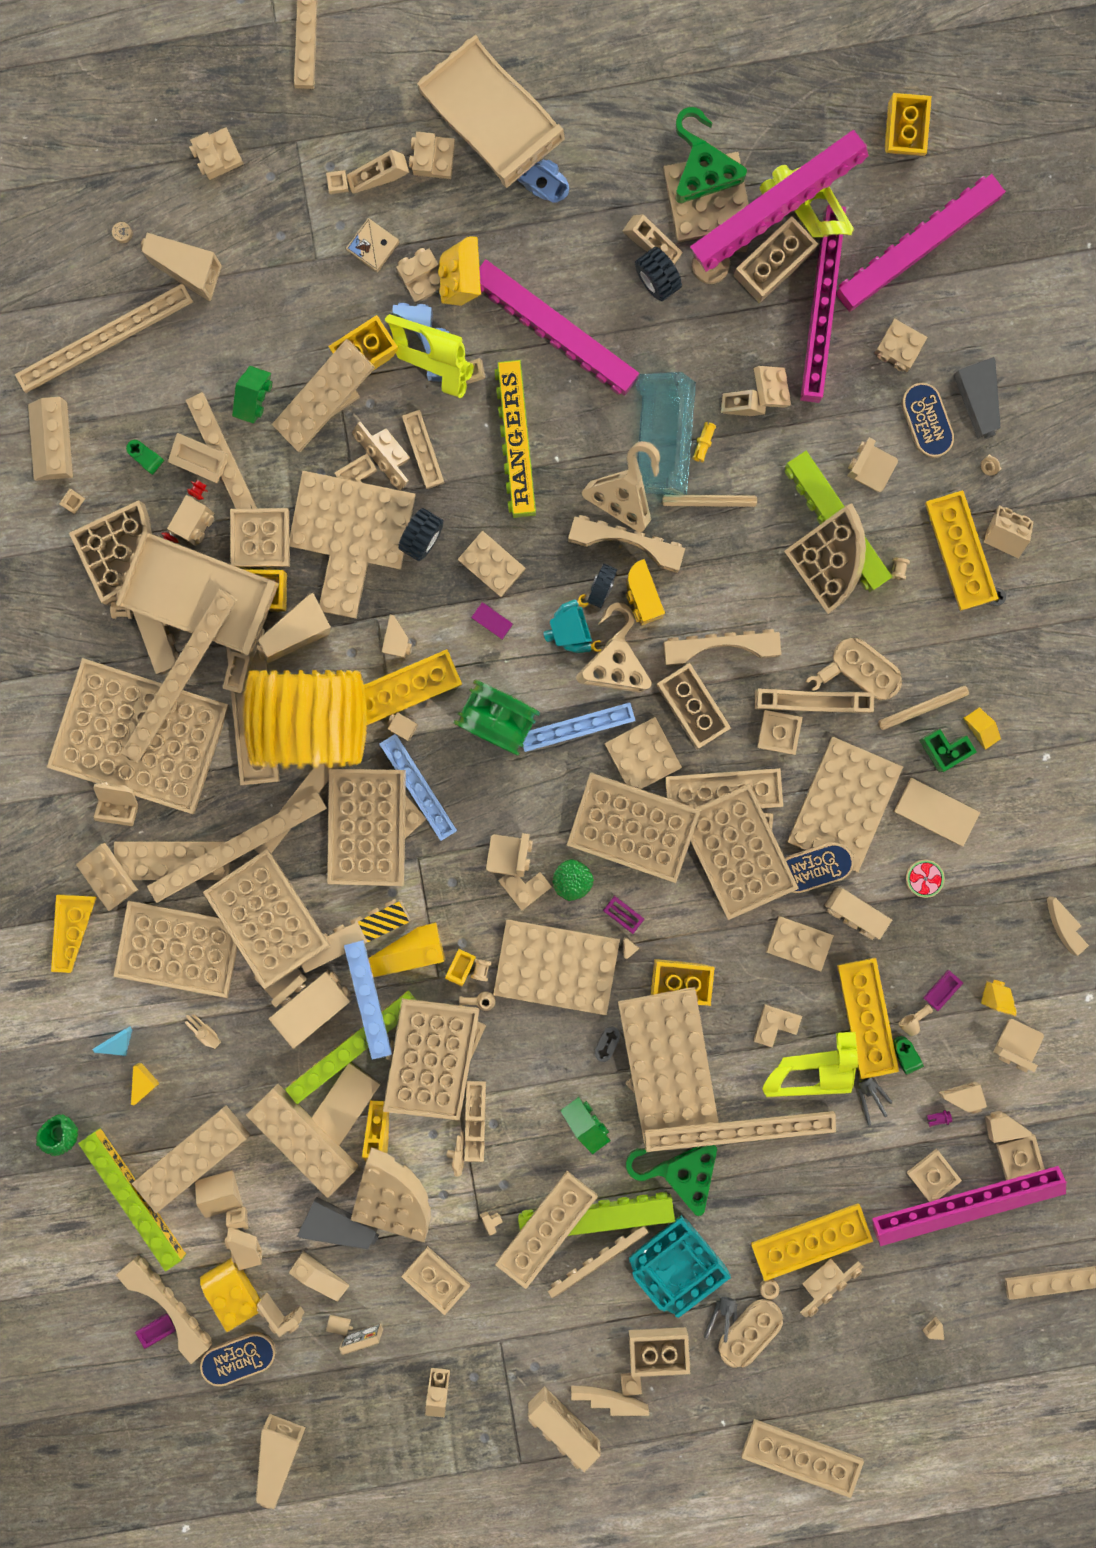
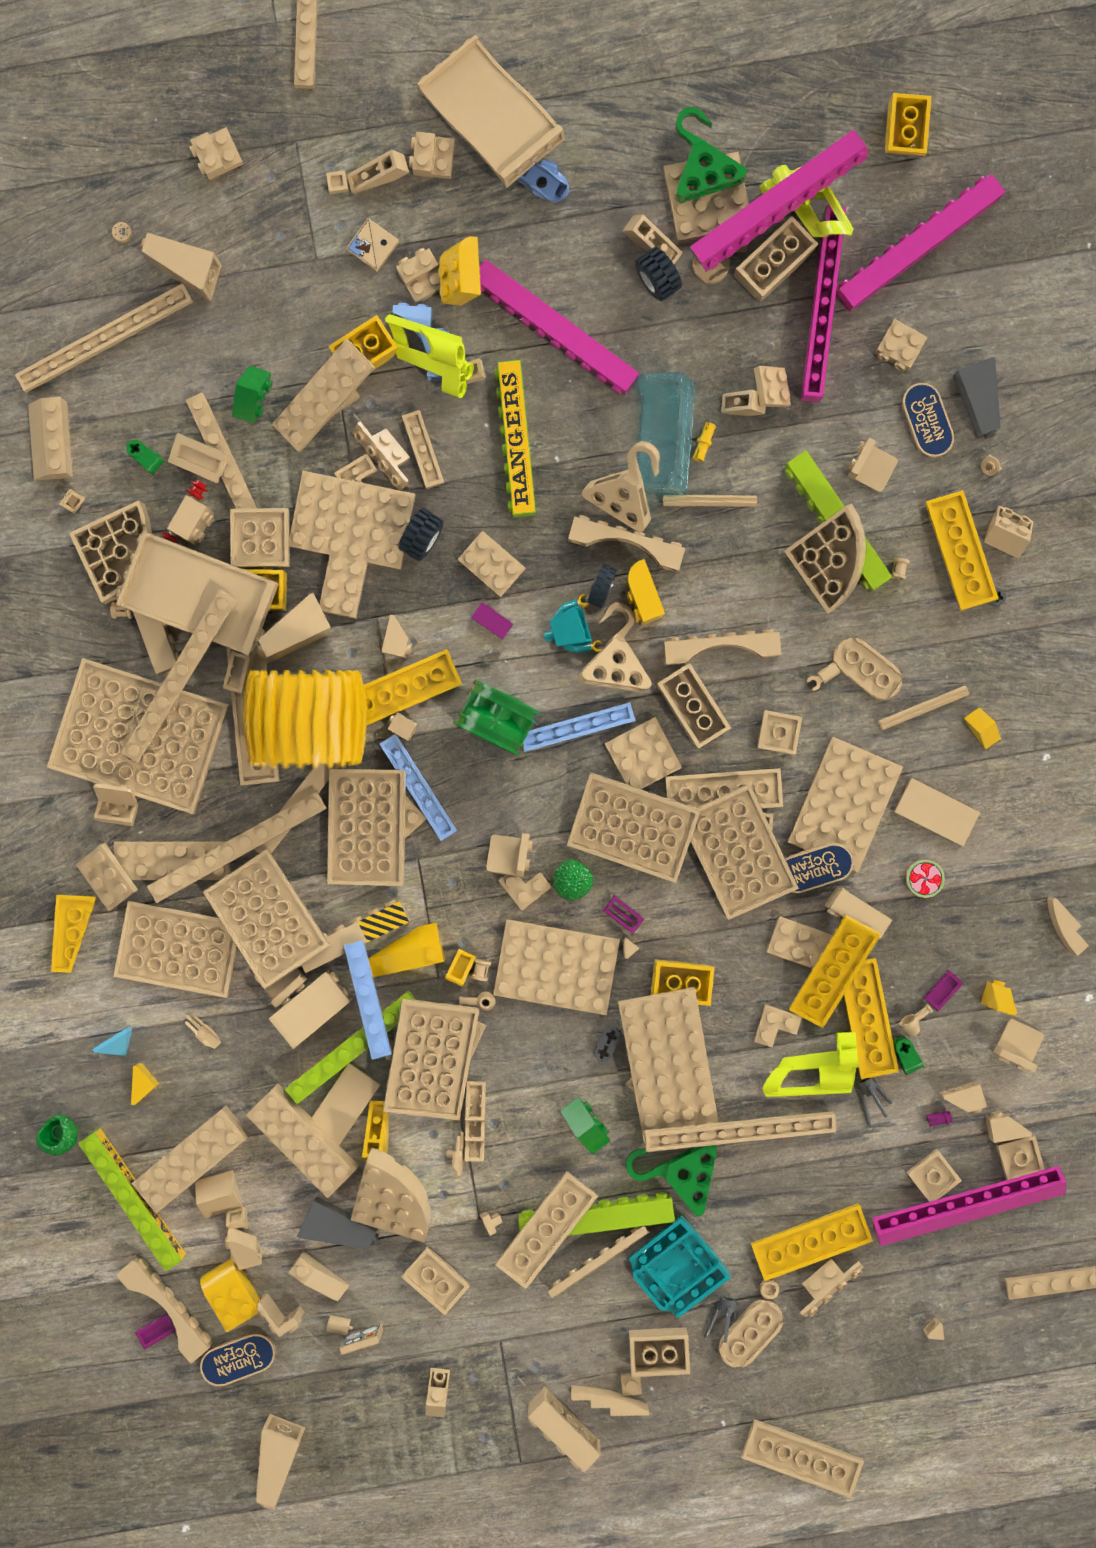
tan arch [755,689,874,714] -> none
green brick [919,729,977,773] -> none
none -> yellow plate [789,915,880,1028]

